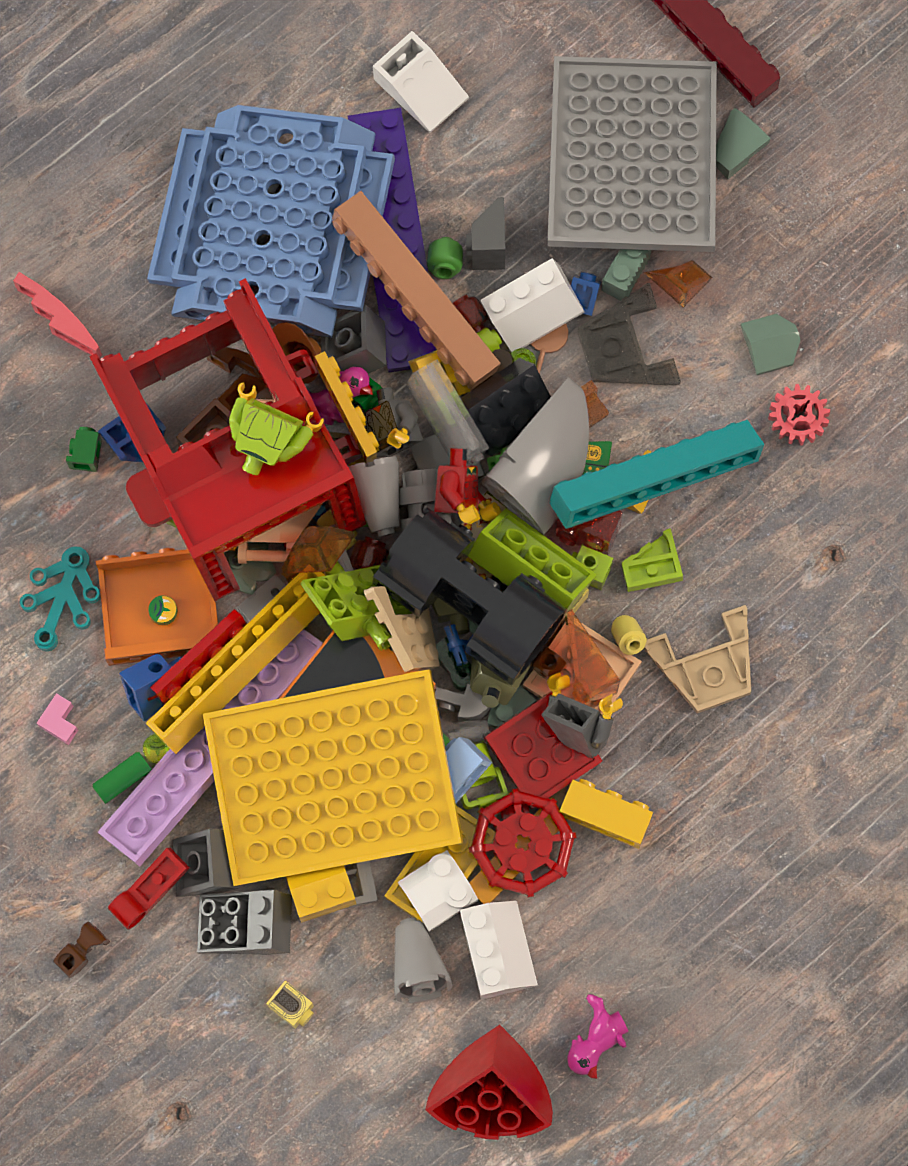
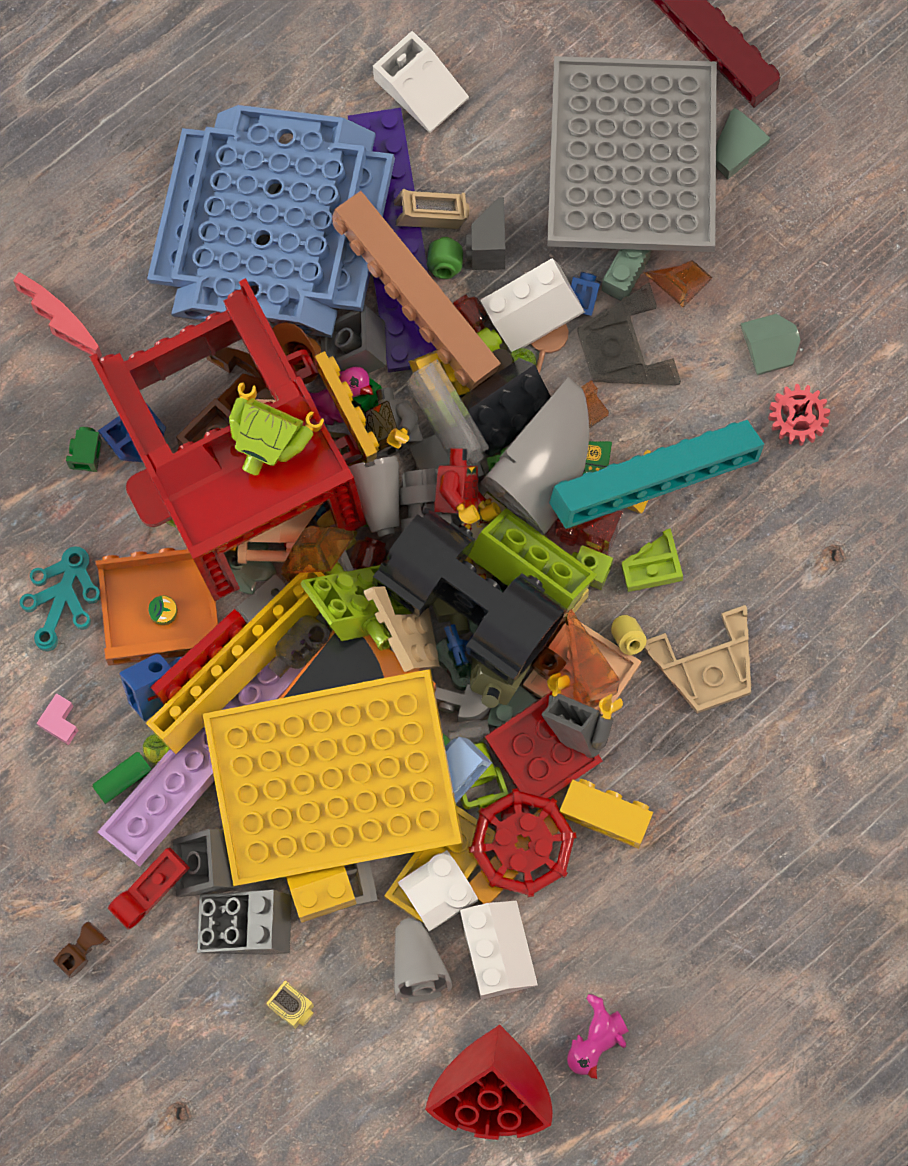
none -> clear smoke piece [268,615,330,678]
none -> tan window [394,189,470,229]

